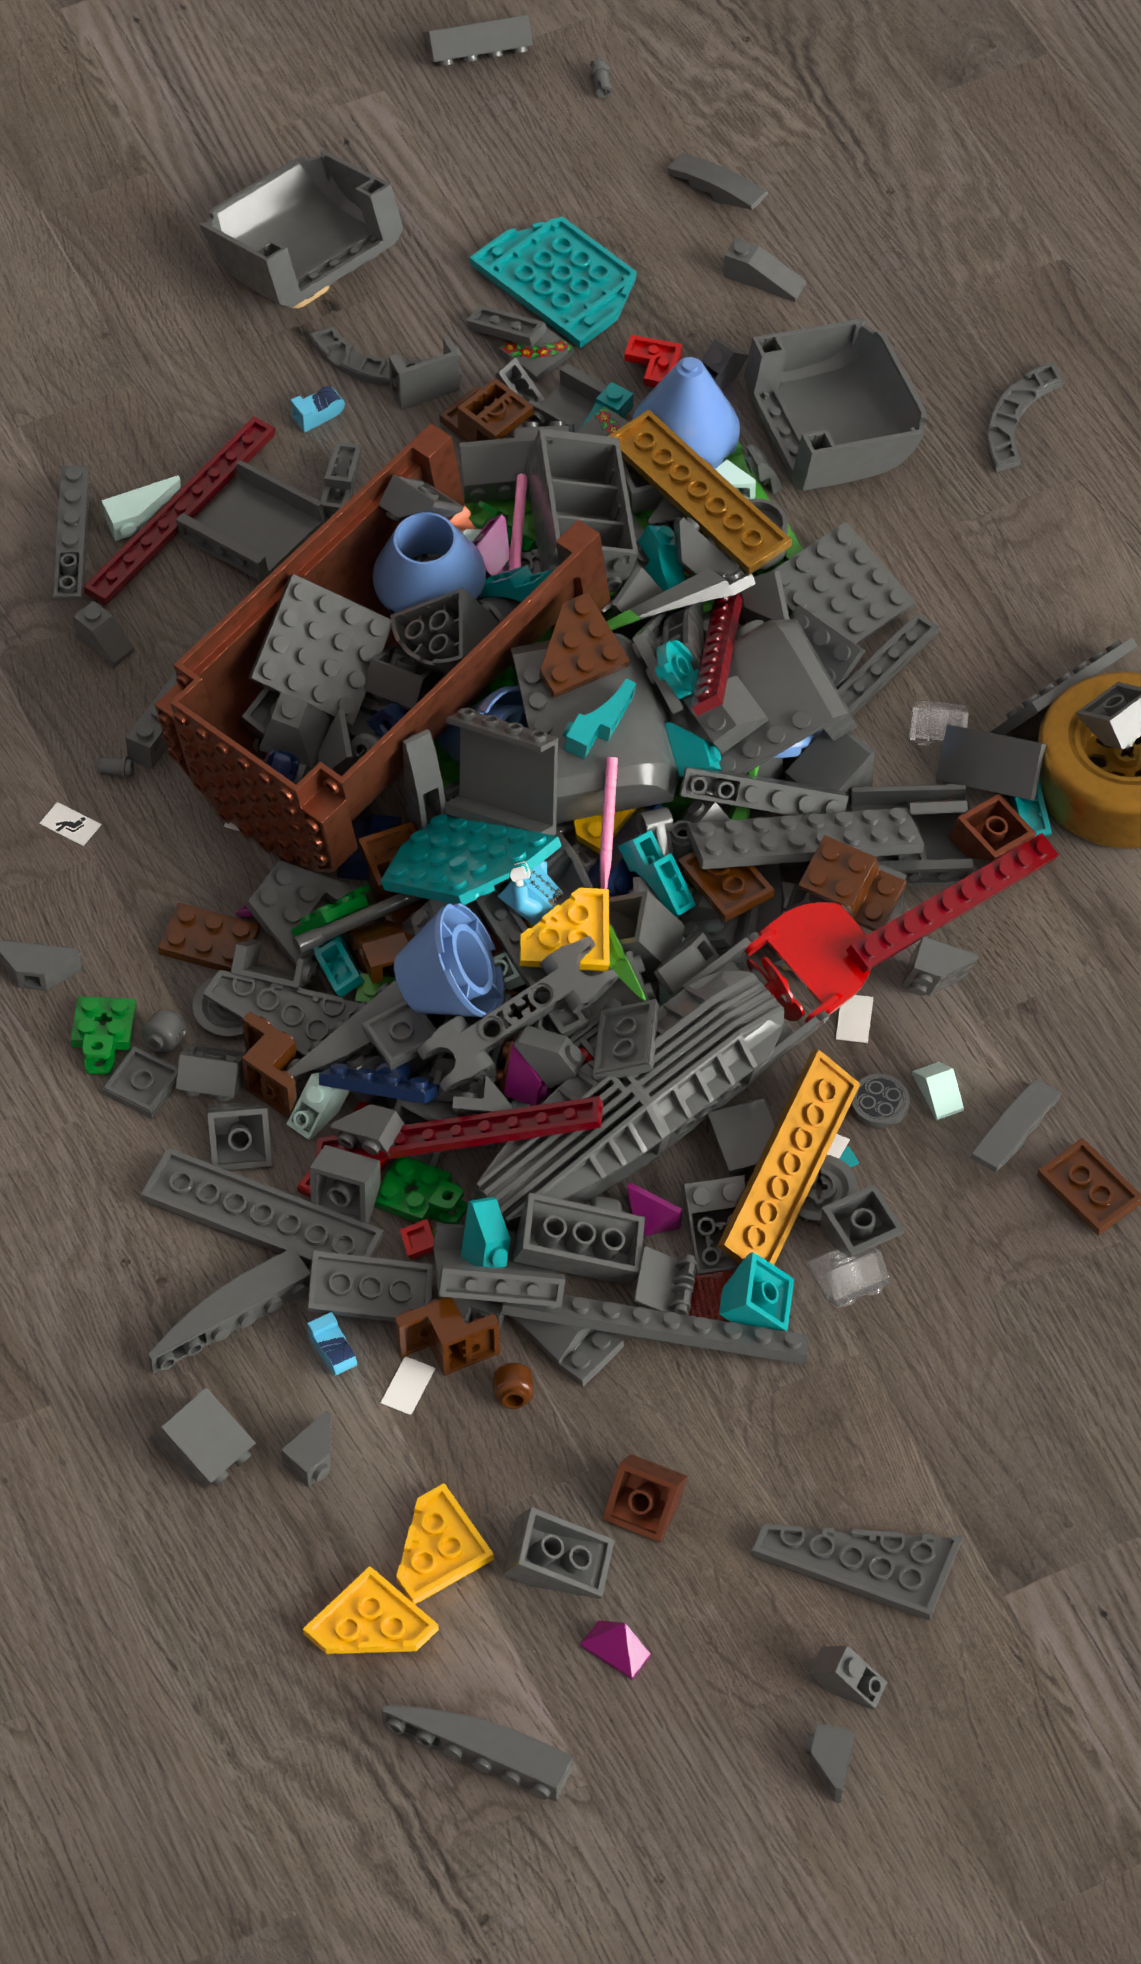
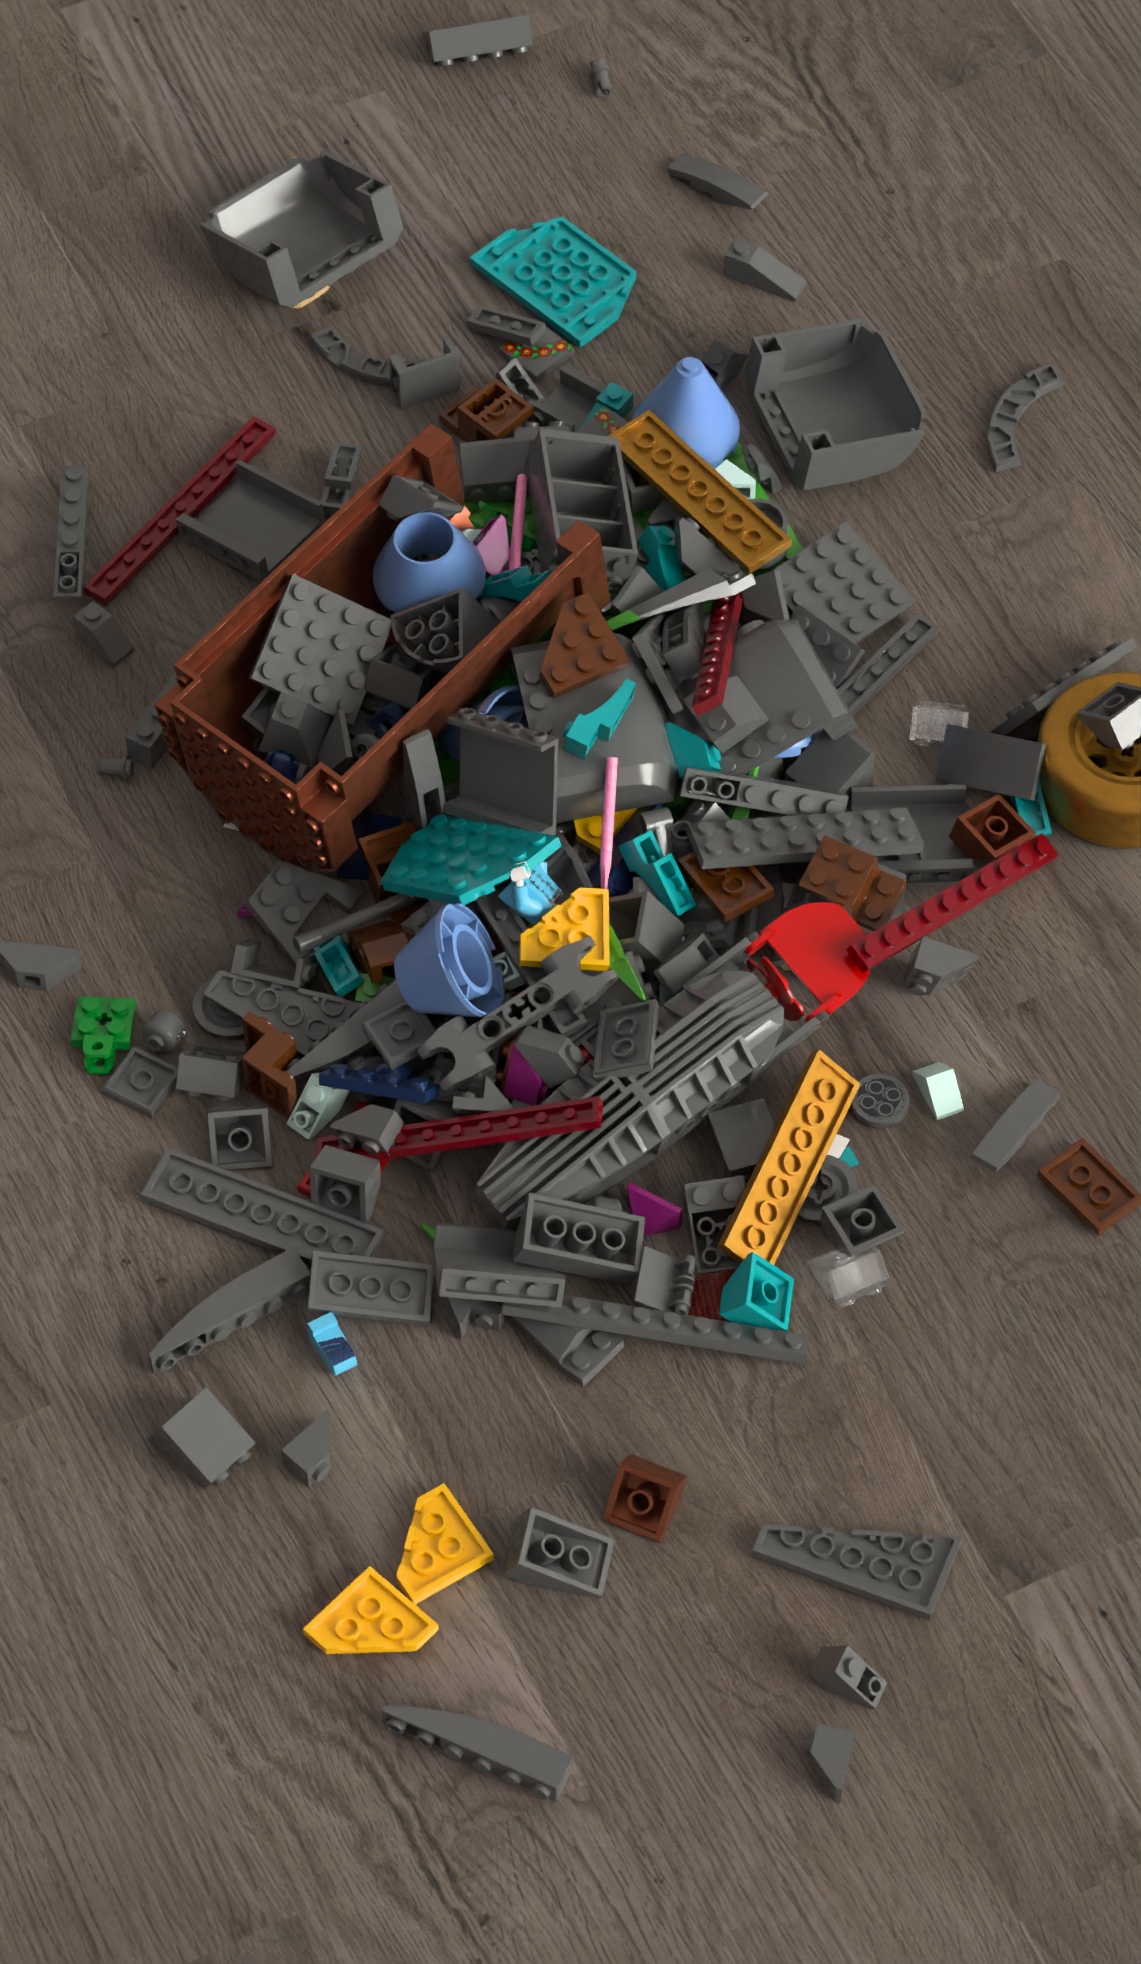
white sticker [39,802,102,846] -> none
light aqua slope [102,475,181,541] -> none
reddish brown plate [158,902,260,972] -> none
medium azure leg [291,386,345,433] -> none
green plate [291,884,372,937] -> none
green plate [374,1157,467,1225] -> none
white sticker [381,1356,436,1415] -> none
reddish brown bracket [394,1297,500,1376] -> none
red plate [400,1219,435,1260] -> none
teal slope [461,1197,510,1268] -> none
reddish brown head [493,1363,534,1409] -> none
magenta slope [580,1620,651,1680] -> none
red panel [624,334,683,388] -> none
teal plate [655,640,699,699] -> none
white sticker [836,995,874,1043] -> none
dark grey tile [904,799,968,815] -> none

